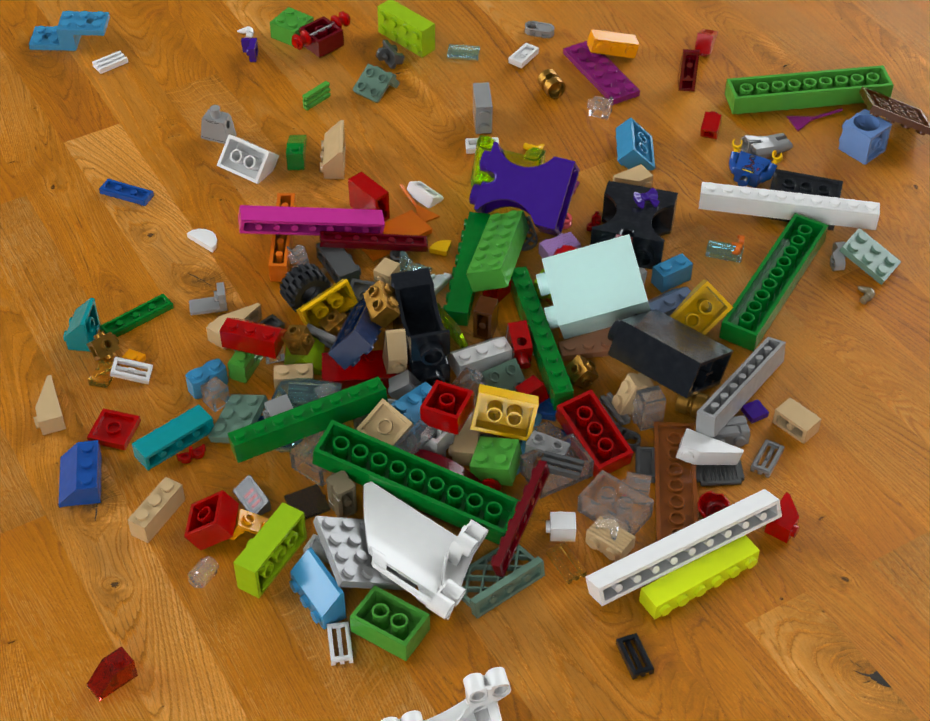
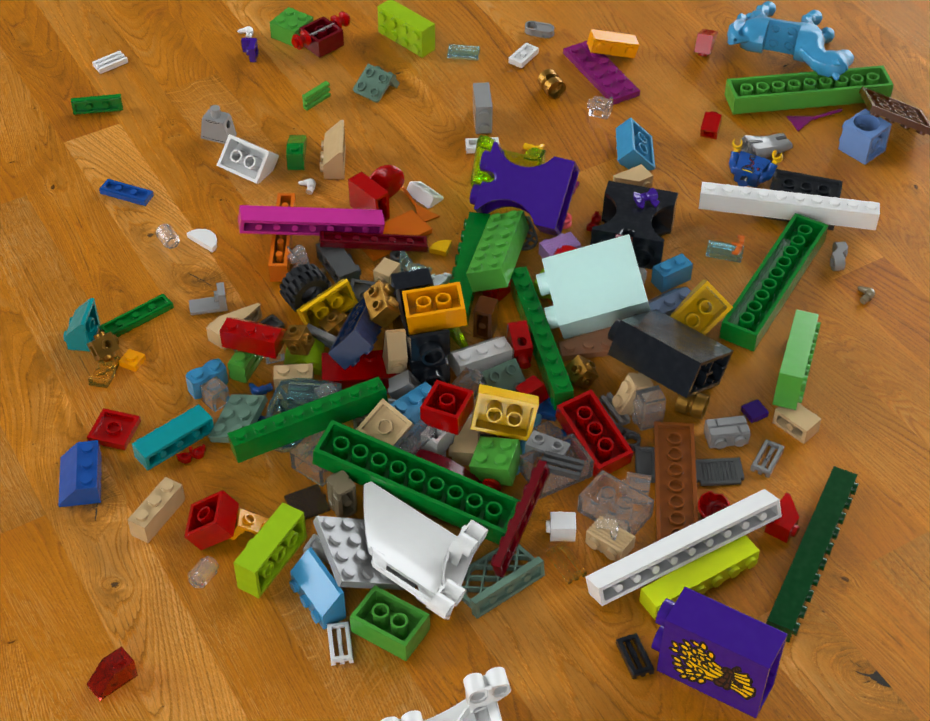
dark azure bracket [29,11,110,51] -> none
tan slope [33,375,66,435] -> none
white tile [110,357,153,385] -> none
slope [233,475,271,516] -> none
light grey brick [262,394,293,419] -> none
dark grey hips [376,40,404,69] -> none
white slope [675,428,744,465] -> none
dark red slope [678,49,700,91] -> none
light grey brick [696,337,786,438] -> none
sand green plate [839,228,901,285] -> none
none -> green tile [71,94,123,115]
none -> clear brick [155,223,180,249]
none -> blue animal [249,383,273,395]
none -> white animal [298,178,316,195]
none -> red piece [369,165,405,198]
none -> light orange brick [402,282,468,335]
none -> dark purple brick [651,587,788,718]
none -> dark azure animal [727,1,854,81]
none -> dark green brick [766,466,859,642]
none -> bright green brick [772,309,821,410]

